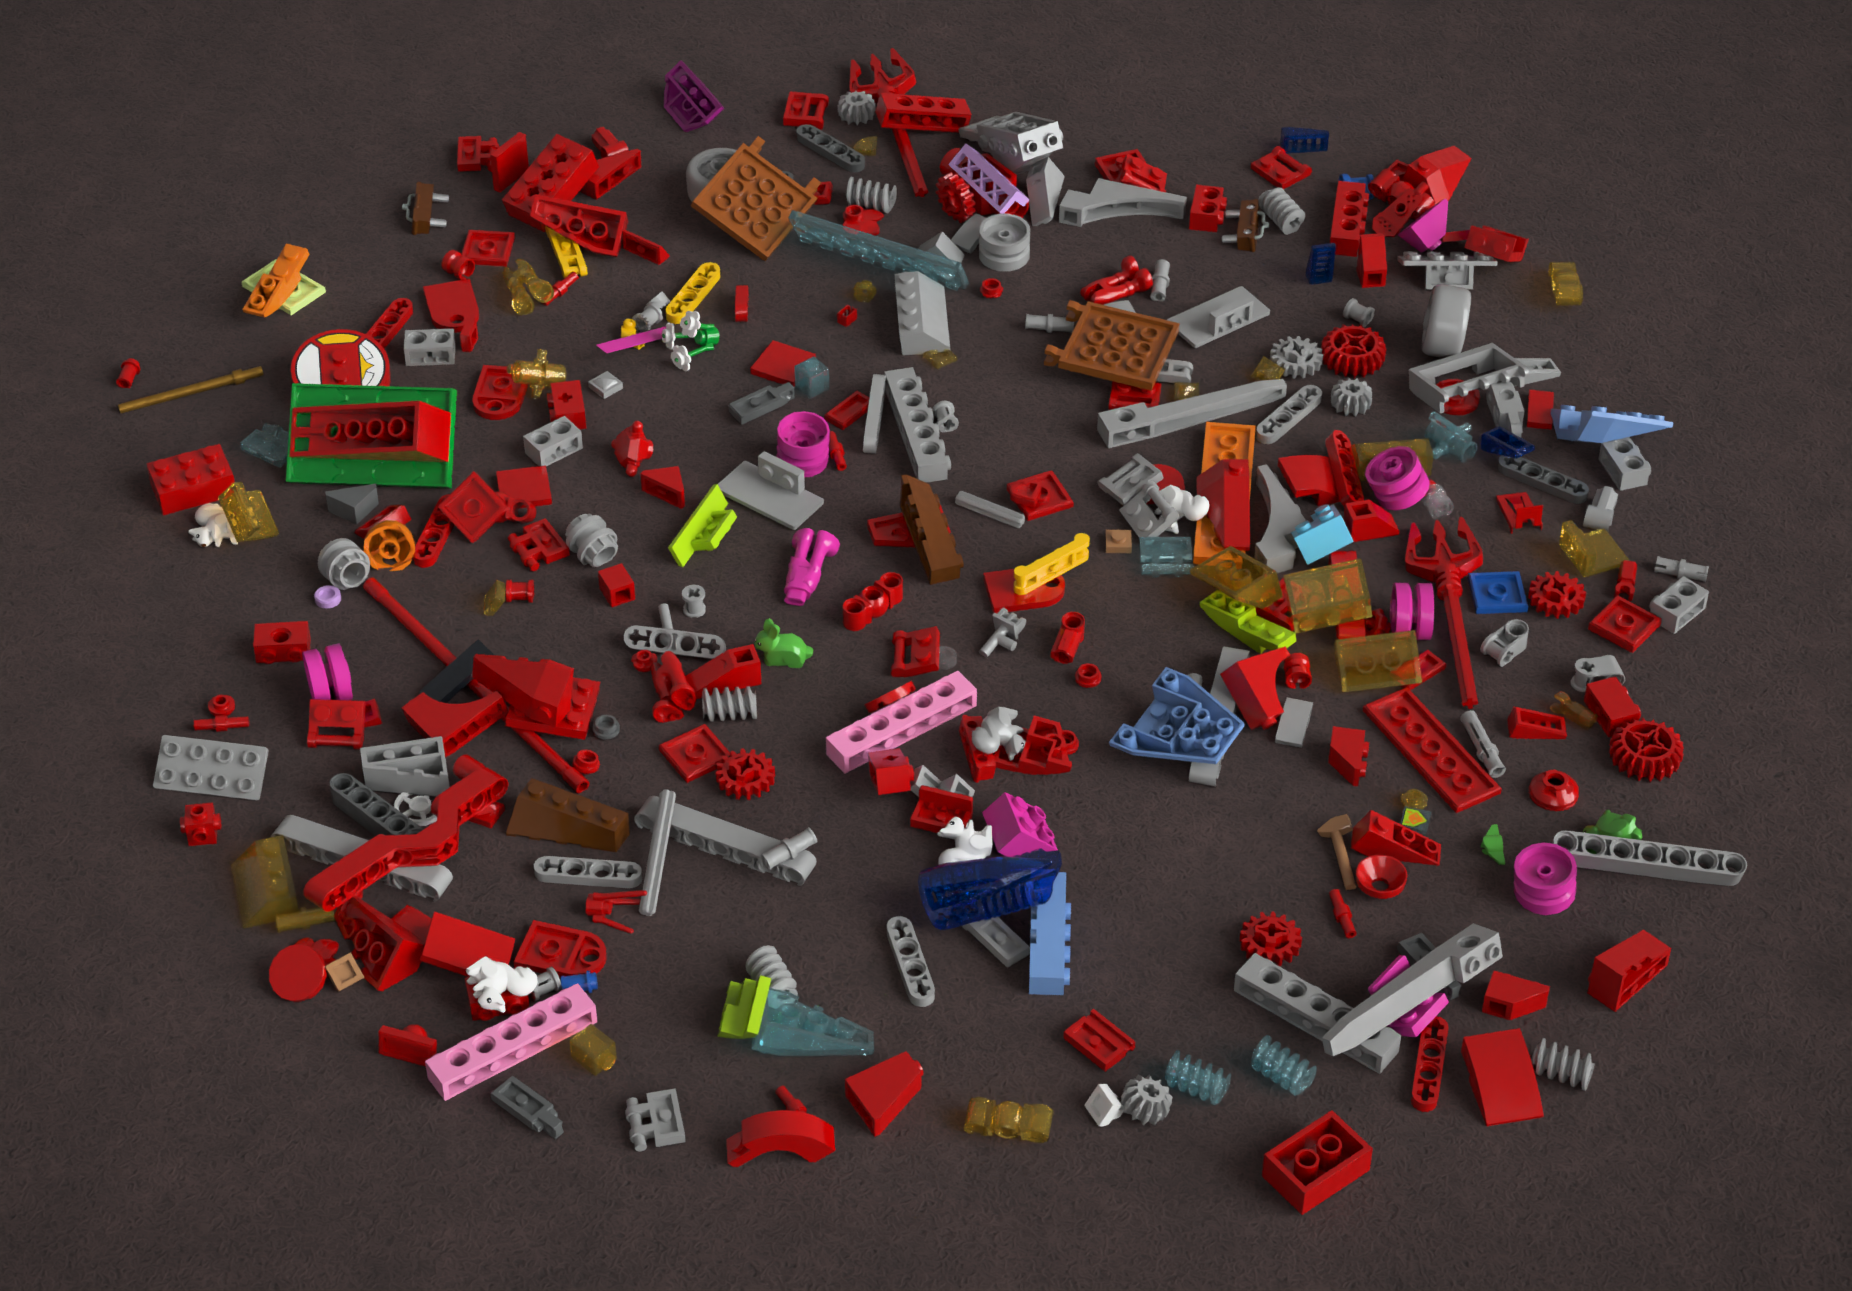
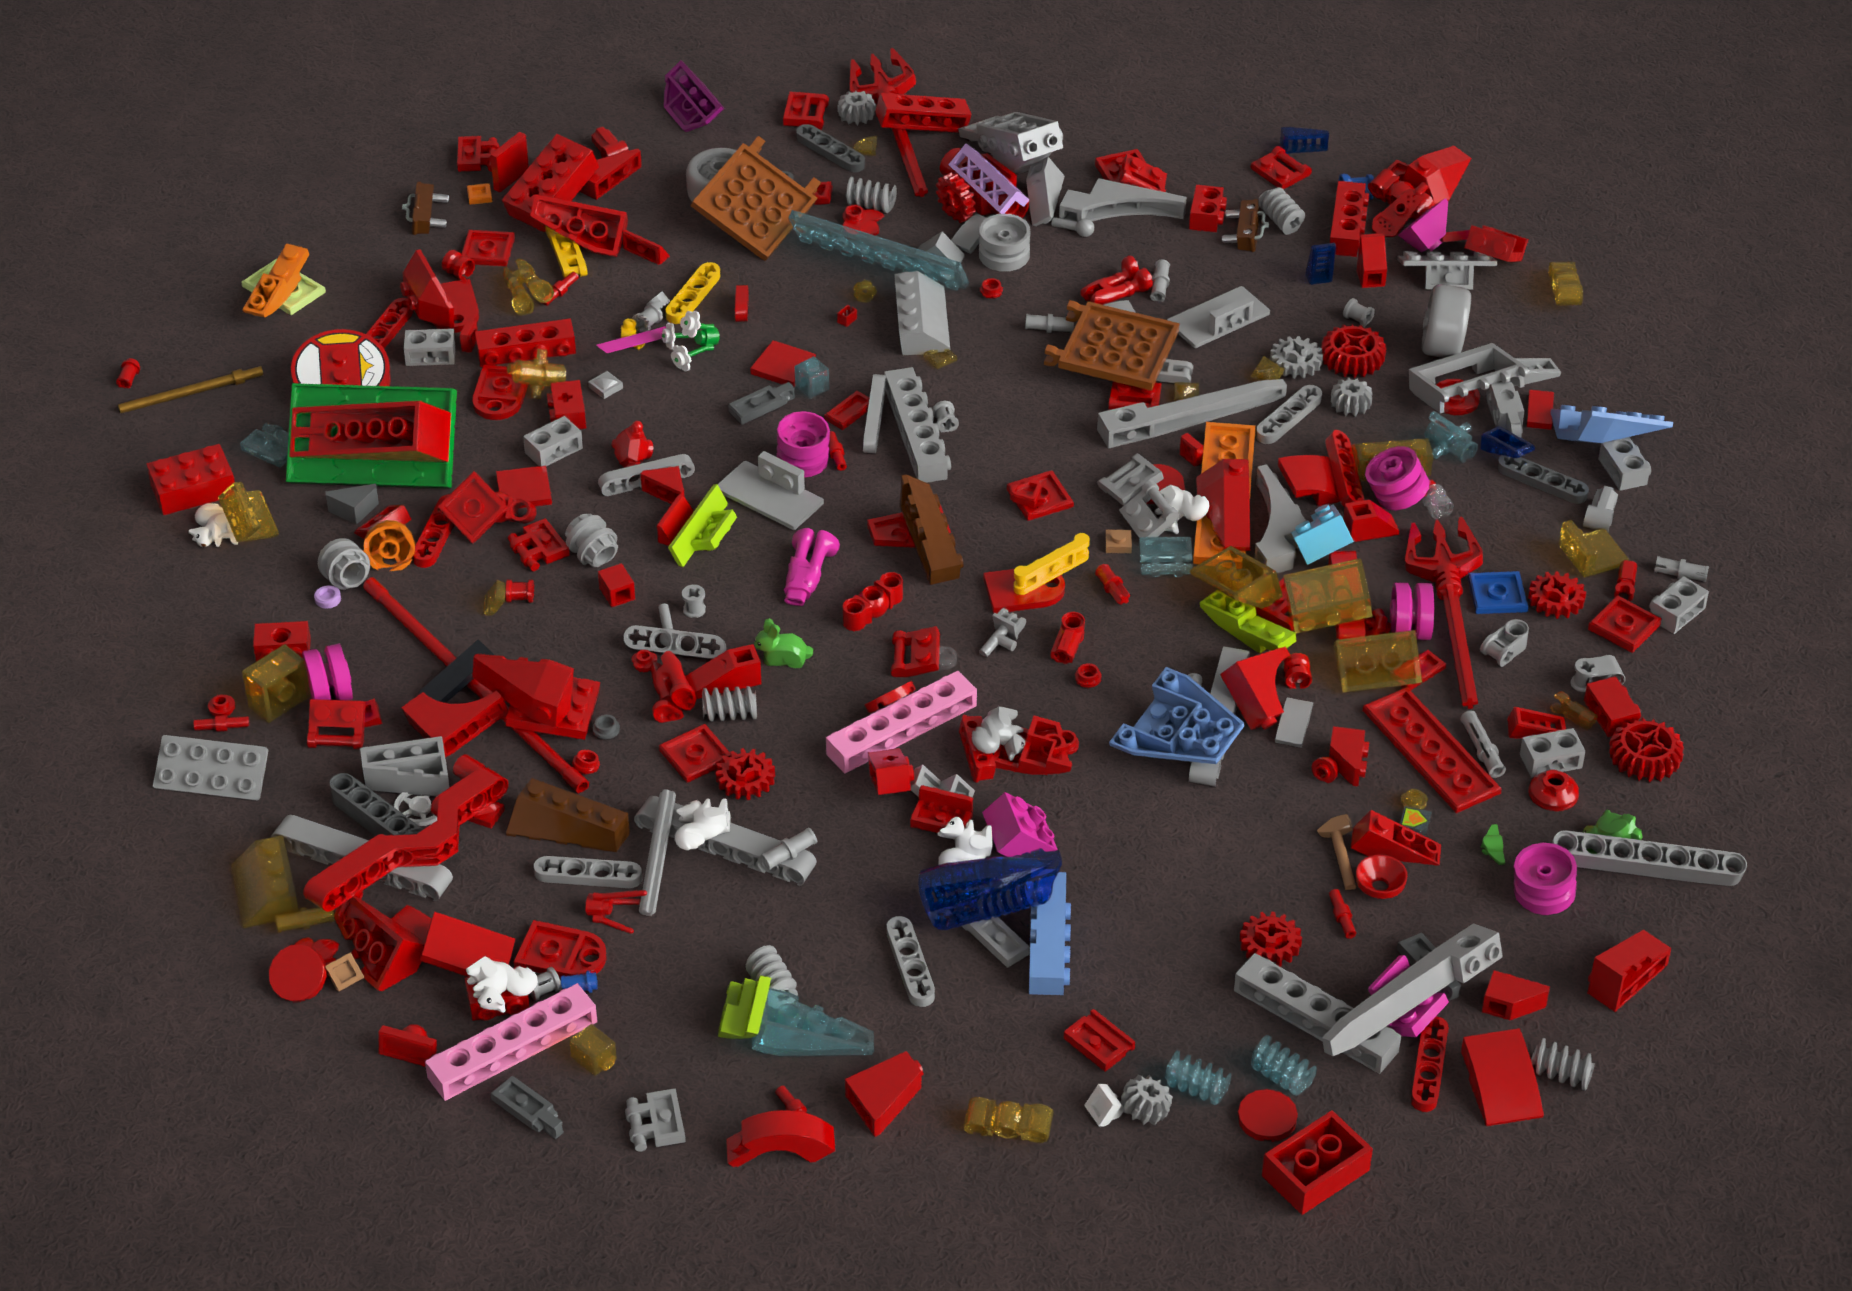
red brick [180,803,221,846] -> none
light grey axle [955,491,1025,528] -> none
red piece [1496,492,1543,534] -> none
none -> clear yellow brick [242,644,311,723]
none -> red wedge [400,249,454,328]
none -> orange tile [467,183,492,205]
none -> red brick [475,318,576,367]
none -> light grey beam [598,454,695,496]
none -> red slope [657,494,694,546]
none -> white animal [675,799,730,850]
none -> light grey bar [1052,217,1094,237]
none -> red axle [1095,564,1130,605]
none -> red tile [1180,433,1203,466]
none -> red tile [1238,1089,1298,1142]
none -> red plate [1312,757,1338,783]
none -> light grey brick [1520,728,1585,777]

